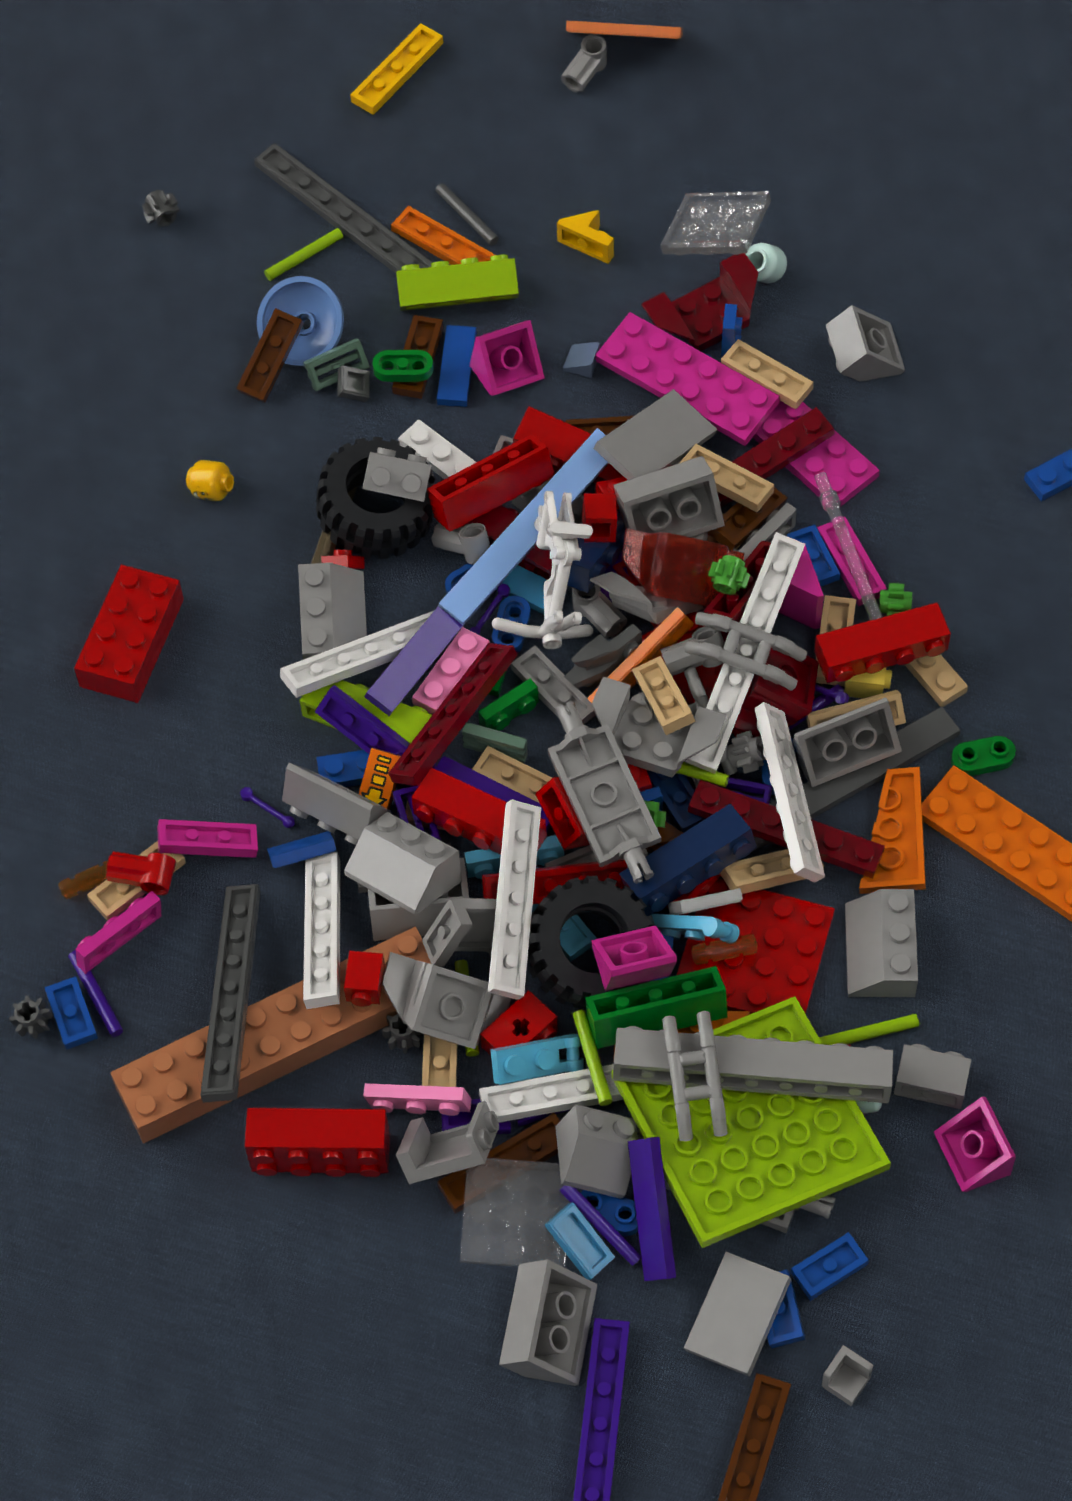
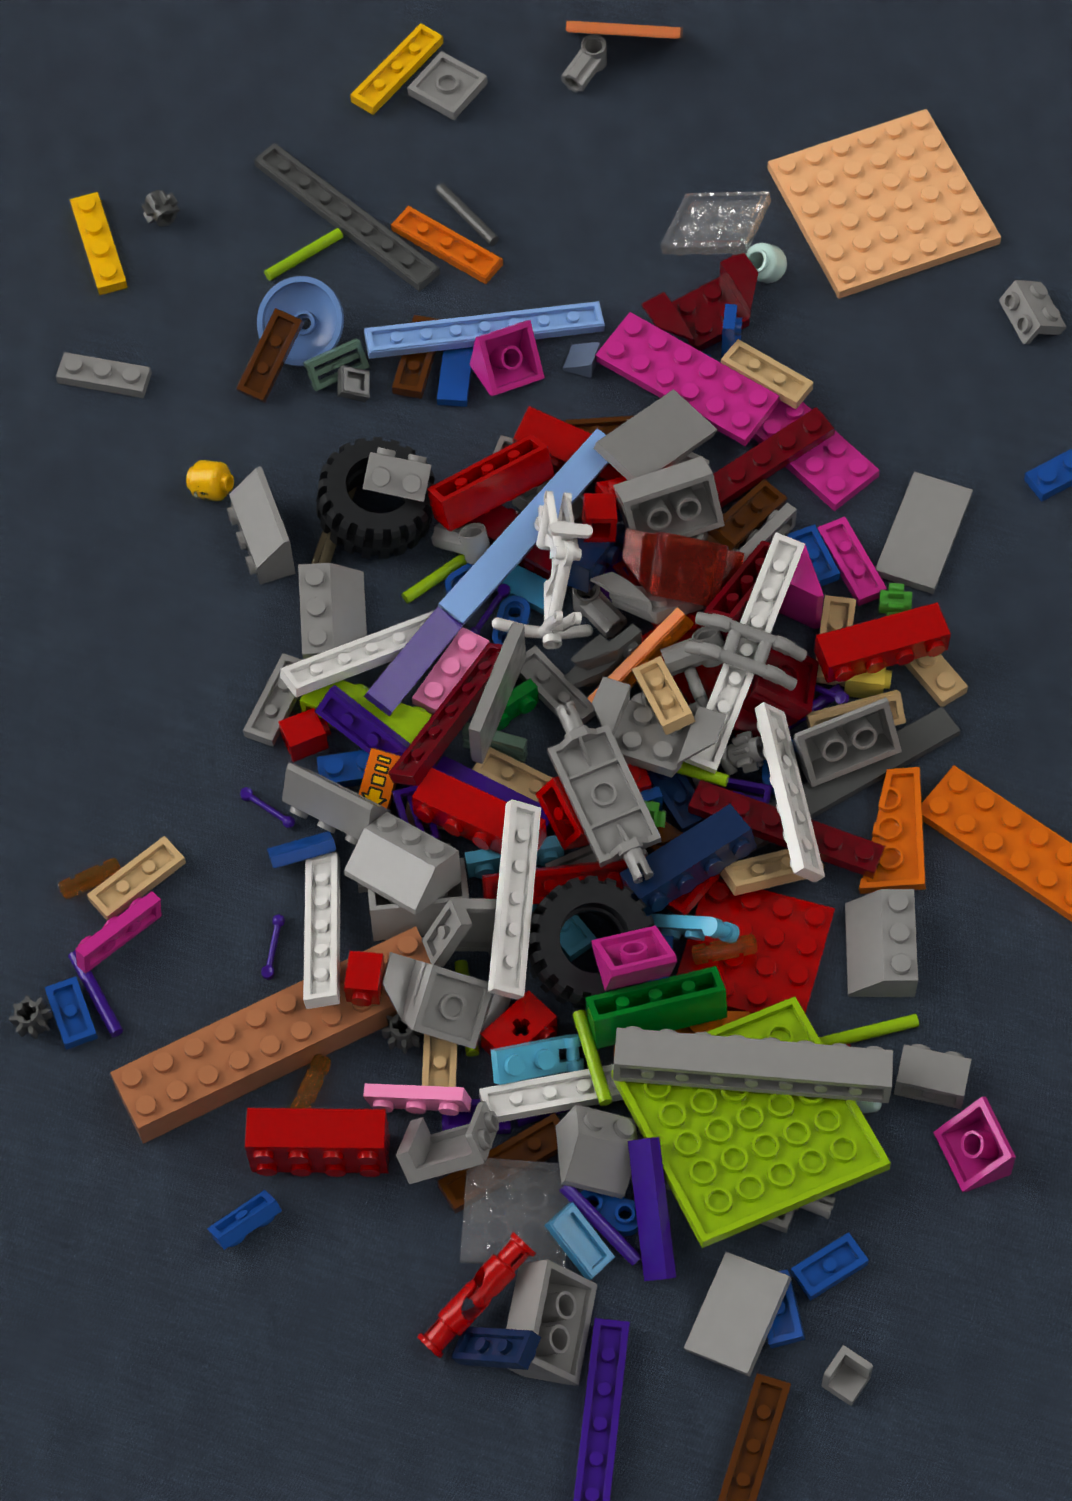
red brick [74,564,184,703] -> none
red piece [106,851,176,895] -> none
dark pink plate [157,819,258,858] -> none
dark grey tile [200,884,261,1103] -> none
red plate [321,550,364,569] -> none
green plate [372,350,434,382] -> none
lime brick [396,254,519,311] -> none
white plate [398,419,477,479] -> none
yellow slope [557,210,614,264] -> none
light grey piece [662,1011,728,1141] -> none
light grey tile [668,888,743,915] -> none
tan plate [680,444,774,512] -> none
bright green gear [708,555,750,595] -> none
clear bar [814,472,882,620] -> none
light grey slope [826,305,905,382] -> none
green plate [951,736,1016,776] -> none
none -> light grey plate [56,352,152,398]
none -> yellow plate [70,192,128,296]
none -> blue plate [207,1190,282,1250]
none -> light grey slope [227,467,296,585]
none -> light grey plate [243,653,301,747]
none -> dark purple hinge [261,914,285,980]
none -> red brick [278,708,331,762]
none -> clear orange axle [290,1054,331,1108]
none -> light blue tile [364,301,605,359]
none -> lime bar [402,554,467,604]
none -> light grey plate [407,51,488,120]
none -> red piece [417,1232,536,1358]
none -> dark blue plate [451,1327,541,1370]
none -> light grey tile [468,622,526,764]
none -> light nougat plate [767,109,1001,299]
none -> light grey tile [876,472,973,594]
none -> light grey bracket [999,280,1066,344]

